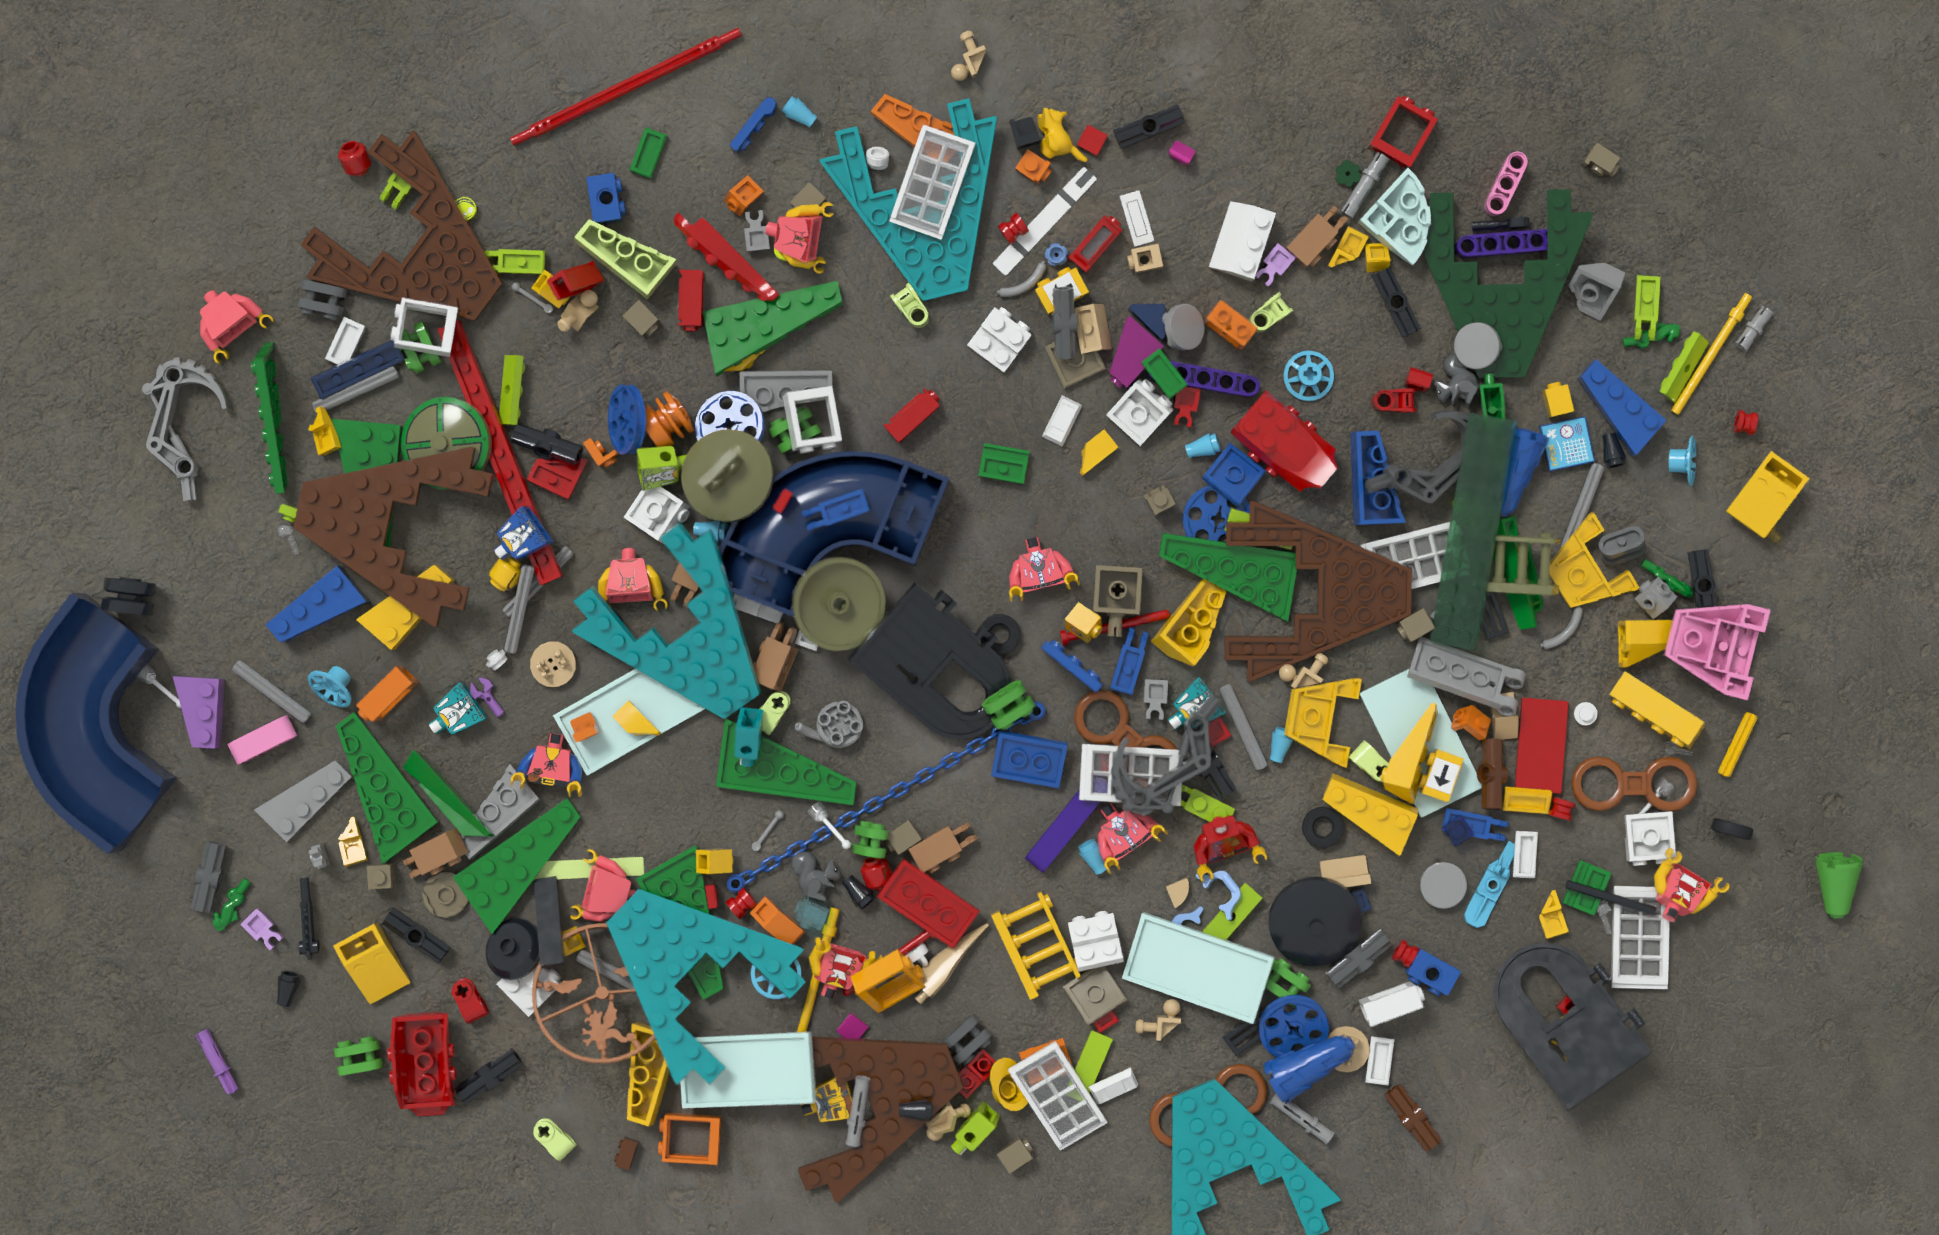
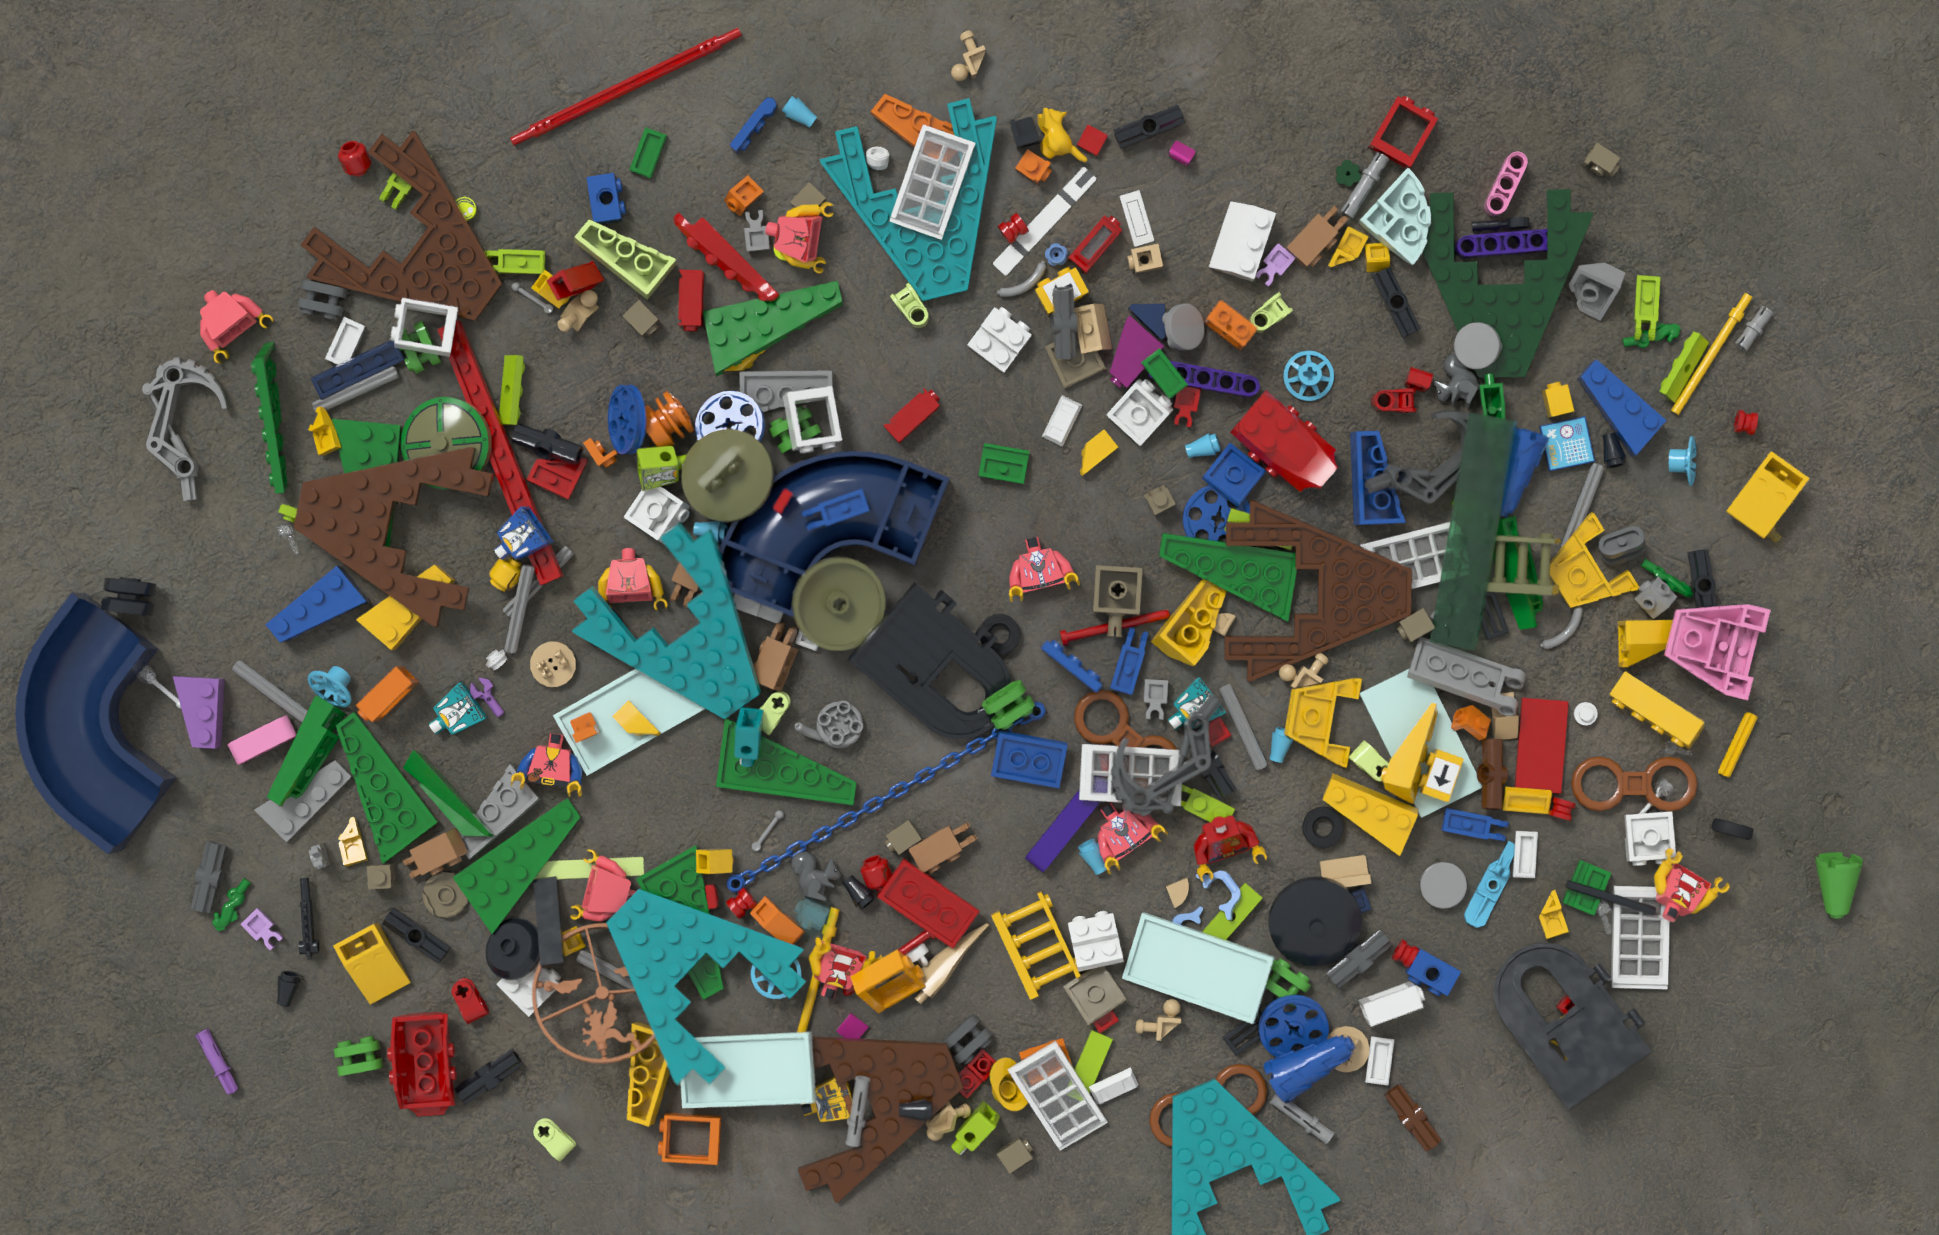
reddish brown piece [614,1137,639,1170] -> none
hinge [807,802,851,849] -> none
bright green brick [852,821,889,858] -> none
yellow brick [1065,602,1102,643] -> none
clear blue tile [1441,815,1474,847] -> none
none -> green wedge [267,696,346,807]
none -> tan tile [1213,613,1236,636]

